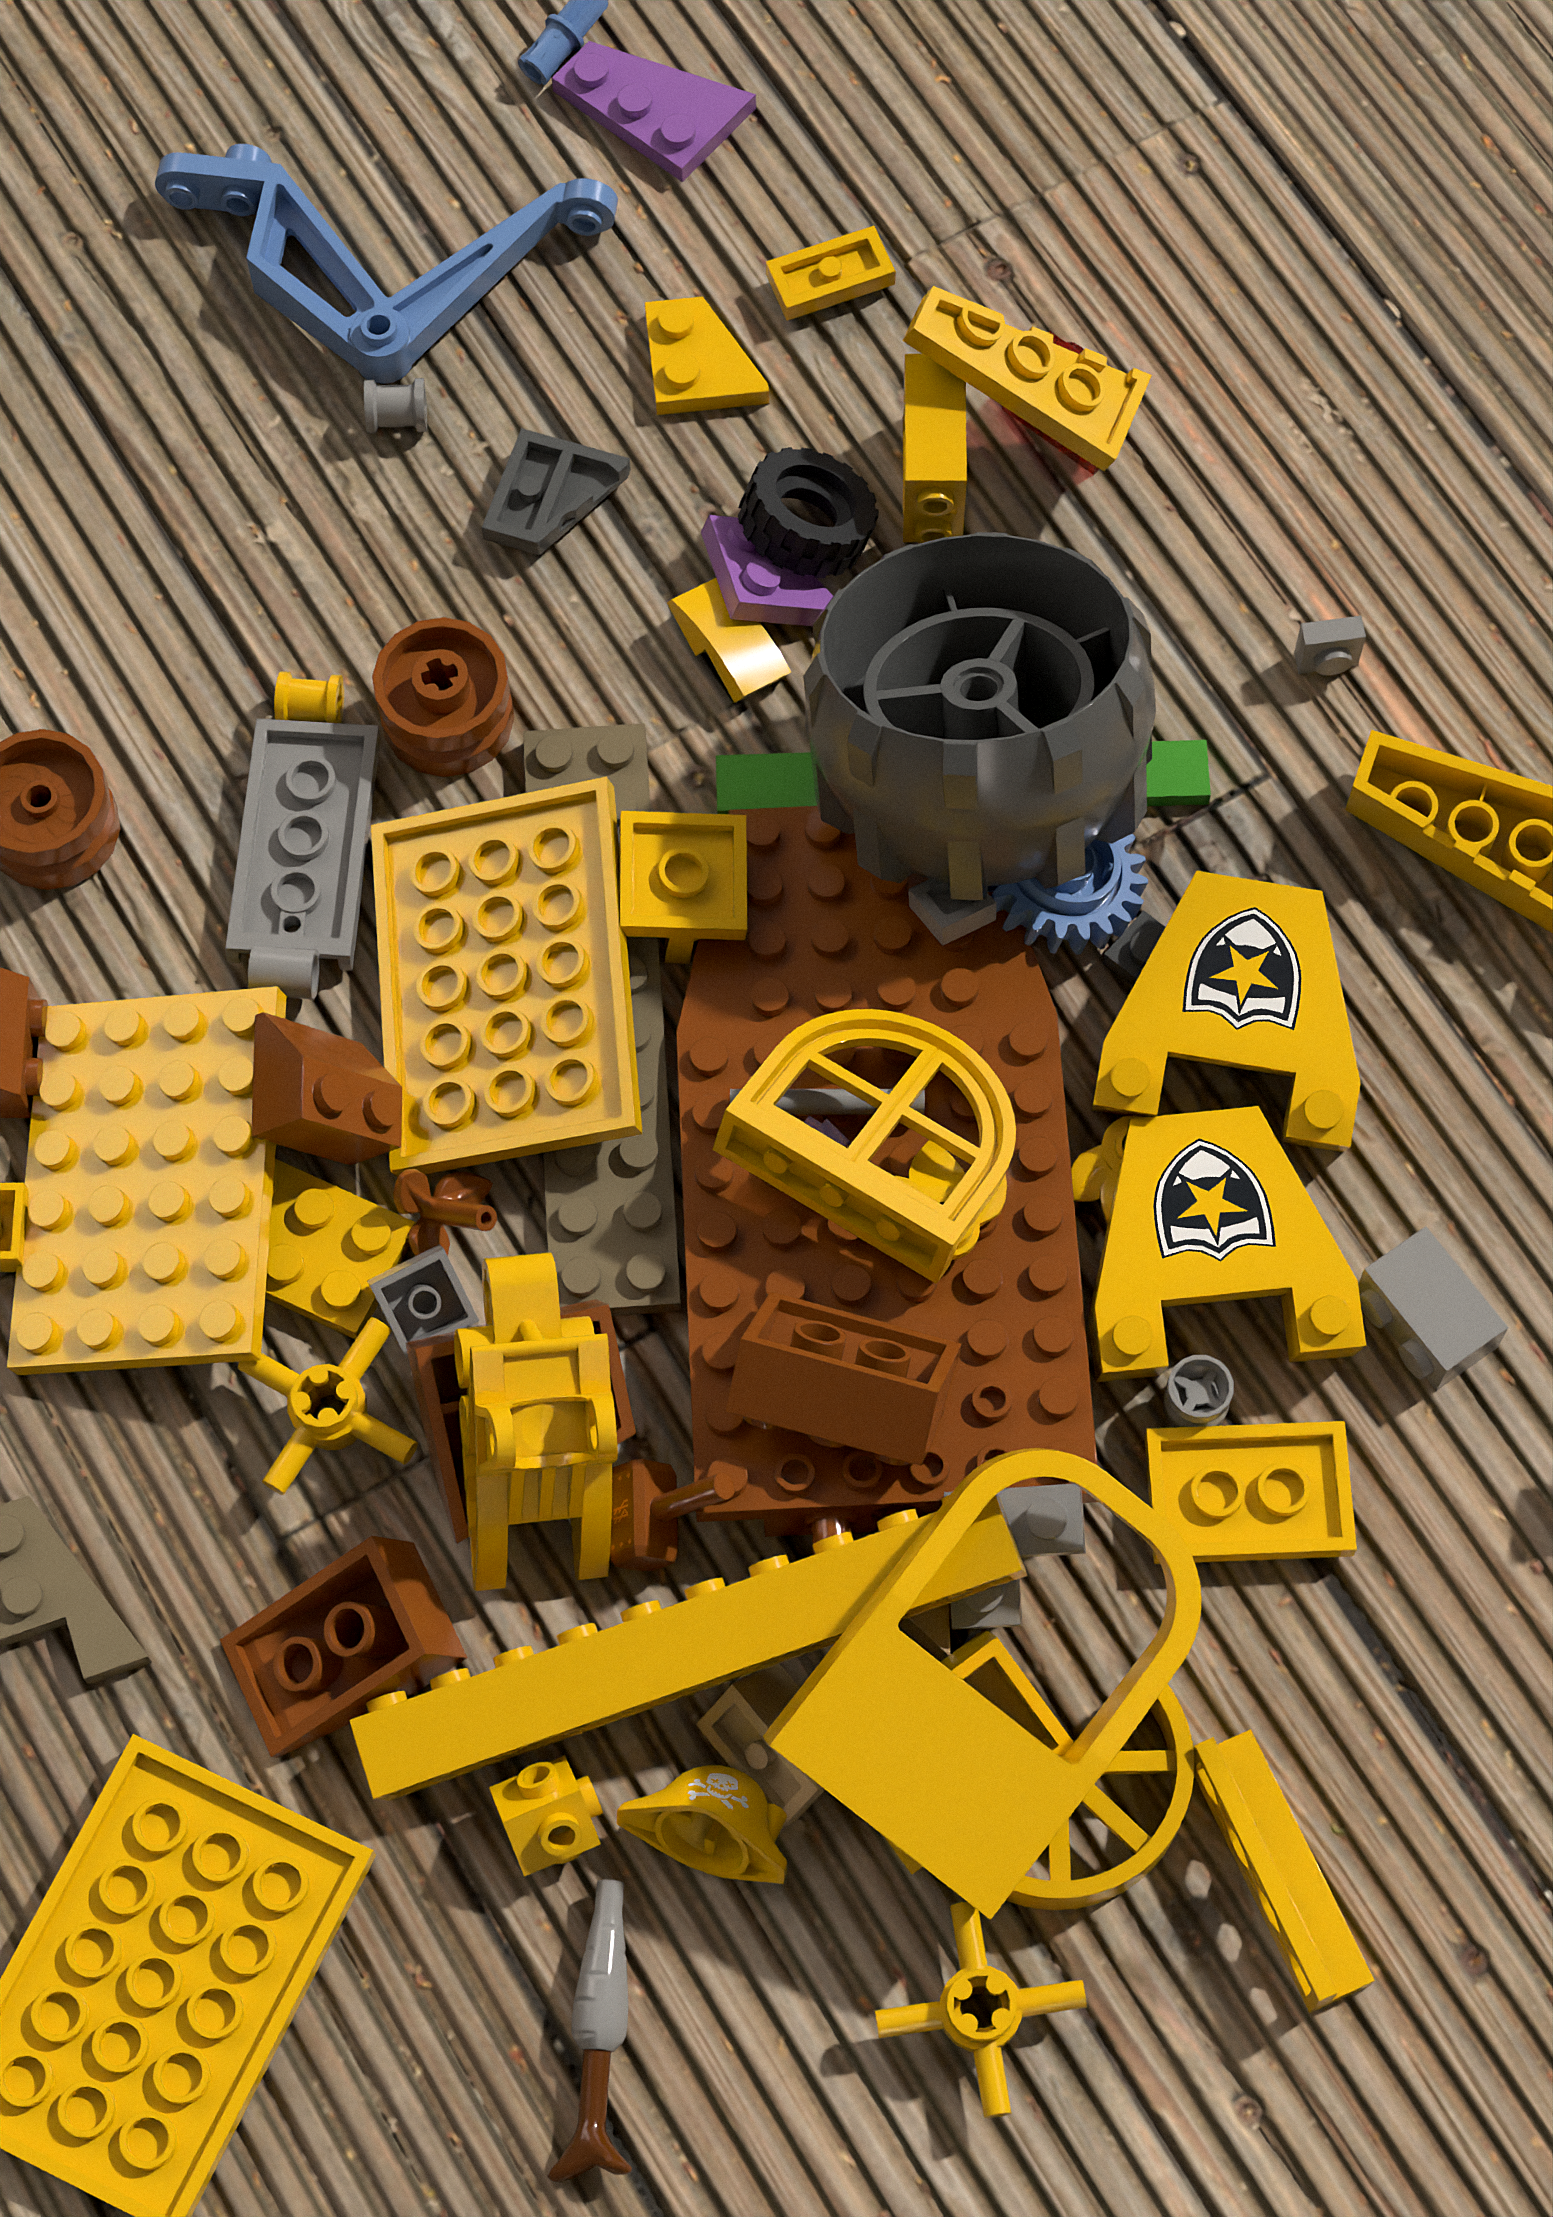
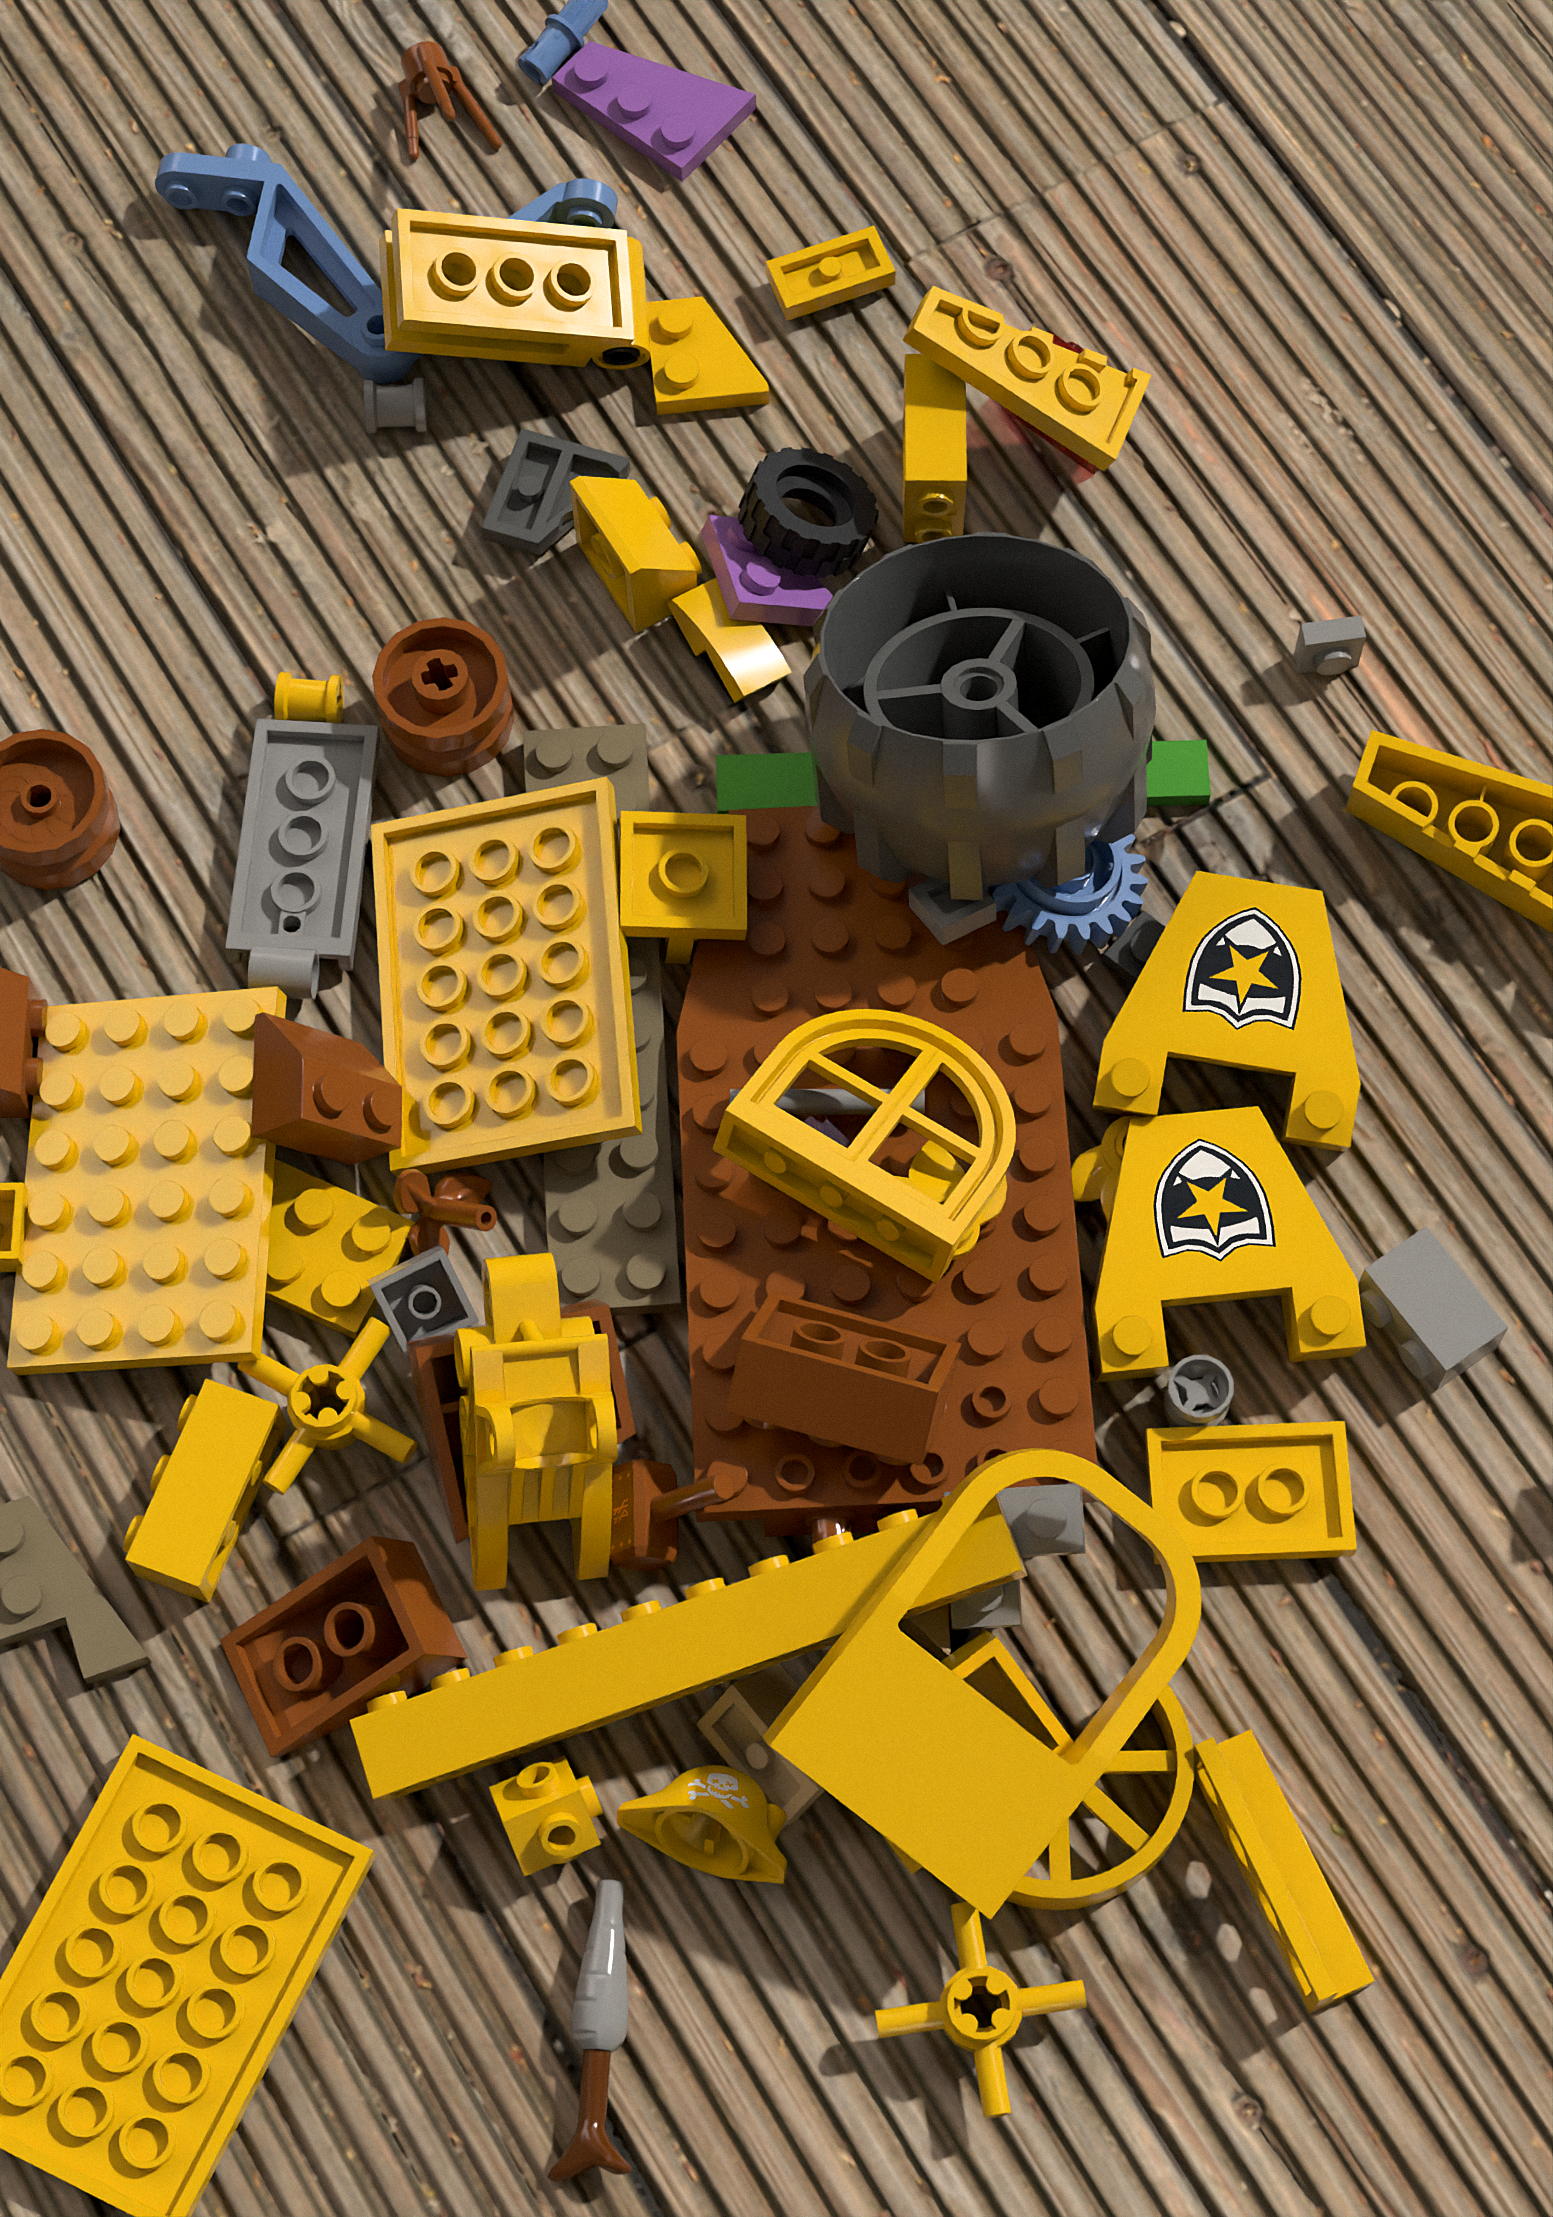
none -> yellow brick [123,1378,287,1603]
none -> yellow hinge [379,208,651,370]
none -> dark orange plant [398,41,502,161]
none -> yellow slope [569,476,702,633]

